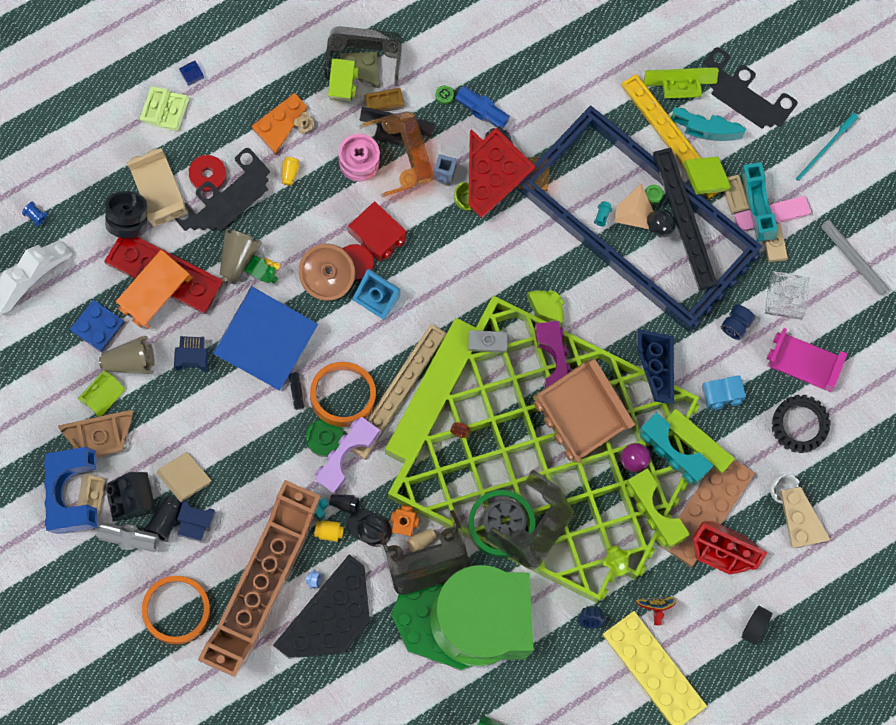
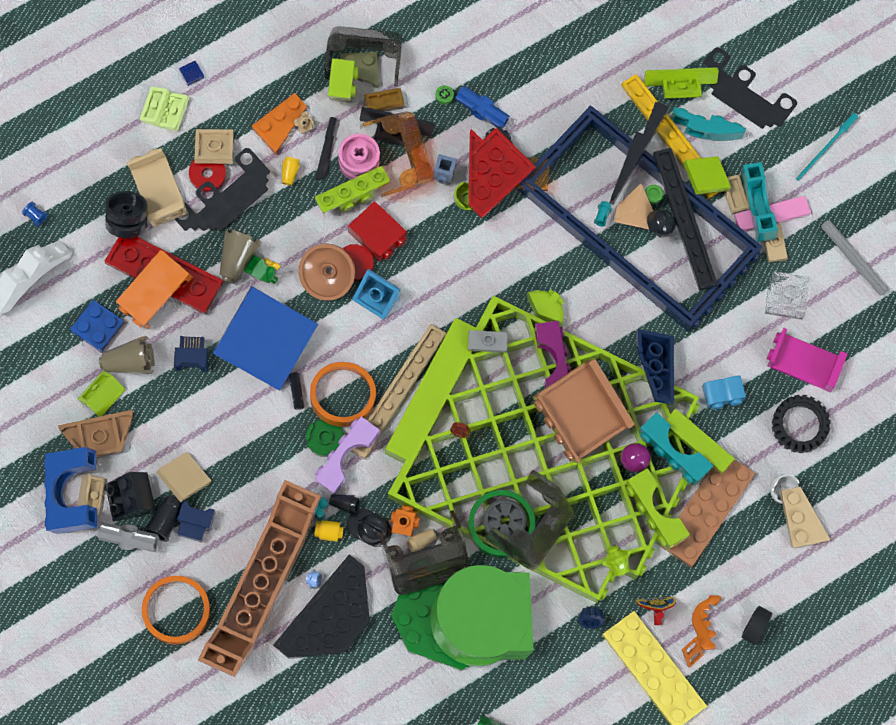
red wedge [692,521,767,575] -> none
dark blue wheel [720,304,756,340] -> none
none -> tan tile [194,129,234,164]
none -> black piece [315,117,337,180]
none -> lime bracket [315,166,390,213]
none -> black slope [609,101,669,205]
none -> orange piece [681,595,722,668]

